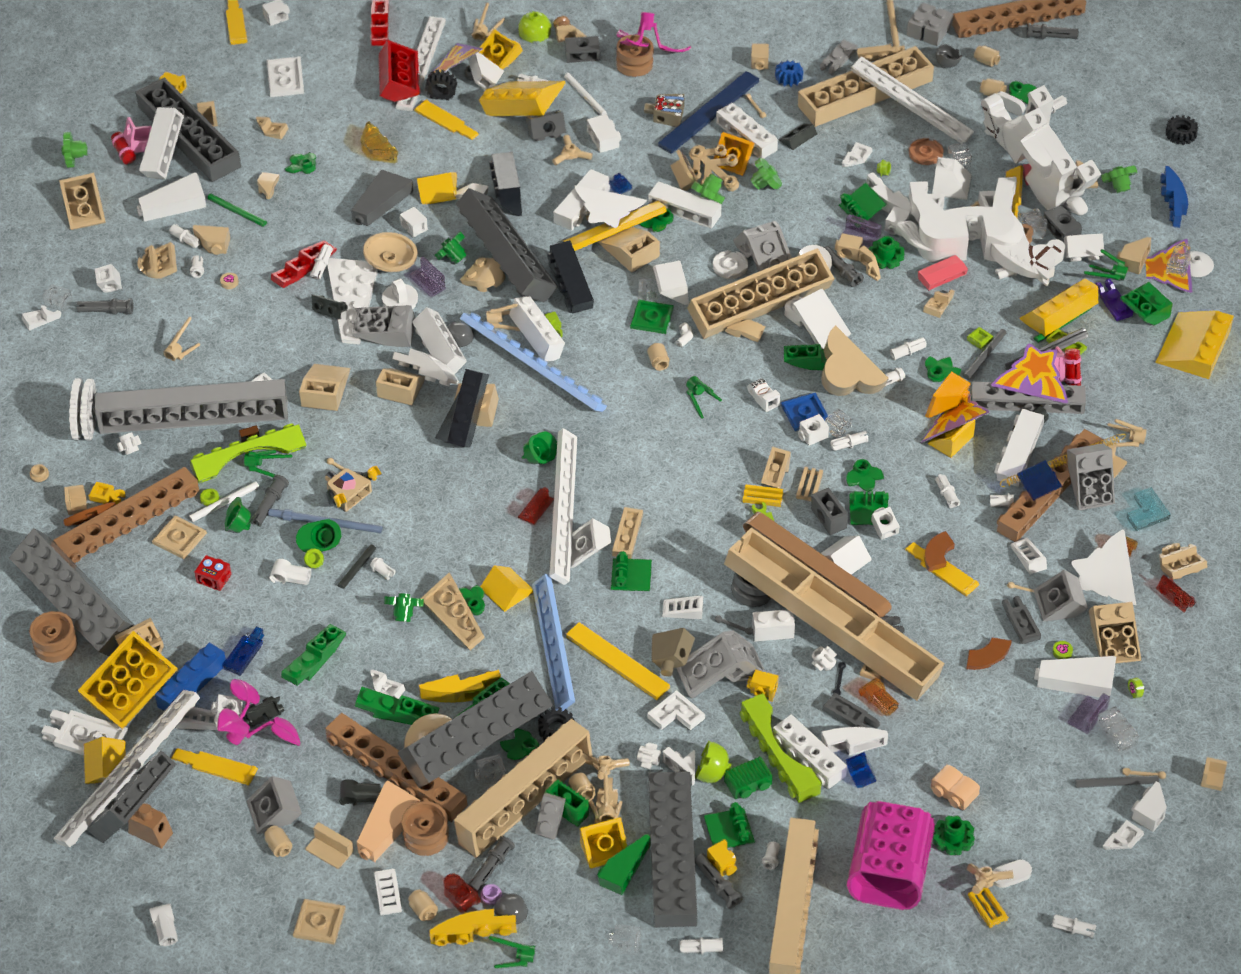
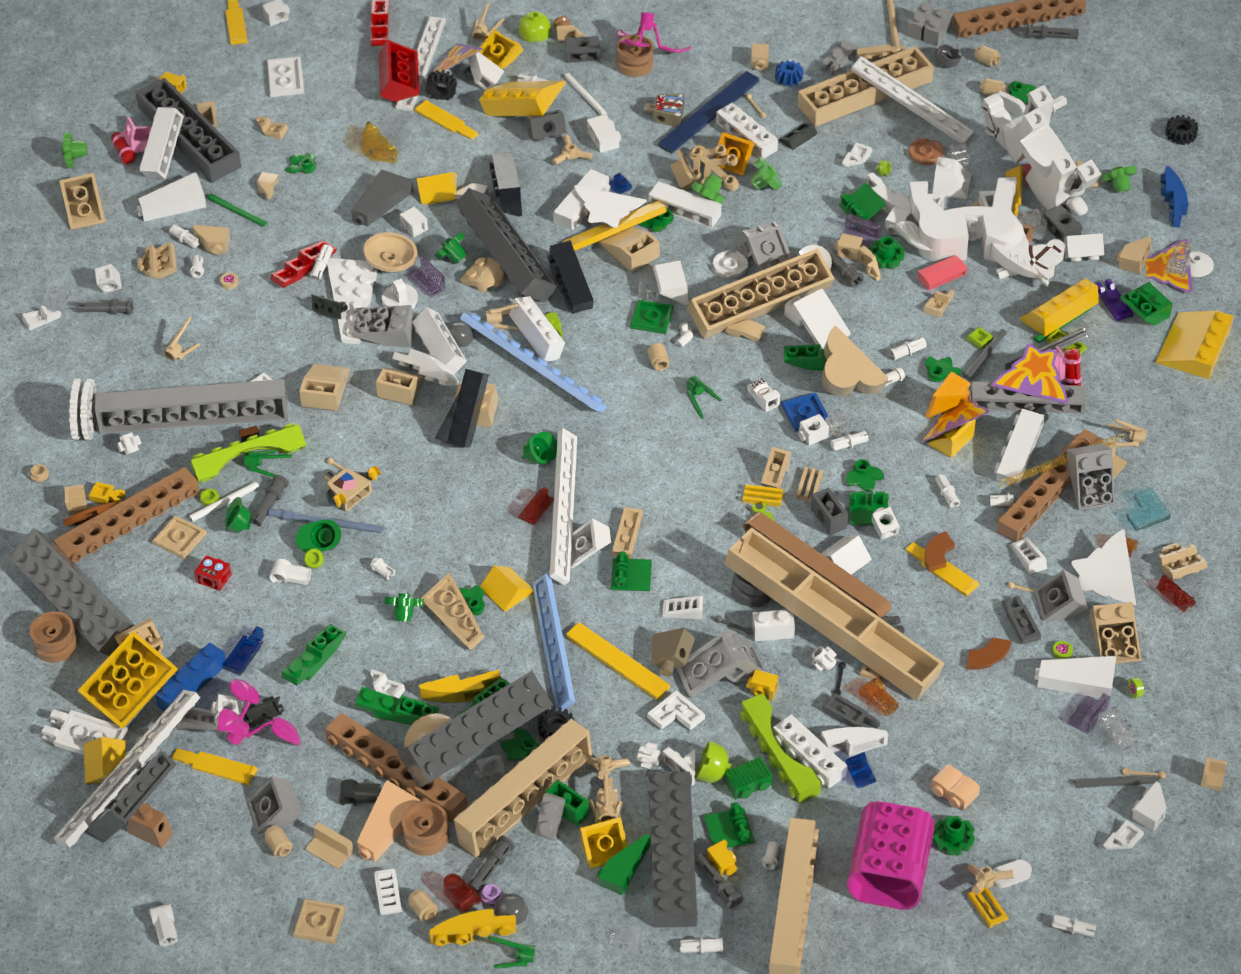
pearl dark grey bar [337,544,376,589] -> none
tan brick [568,773,595,802] -> none
clear blue piece [1017,460,1062,501] -> none
green plant [1084,249,1128,281] -> none

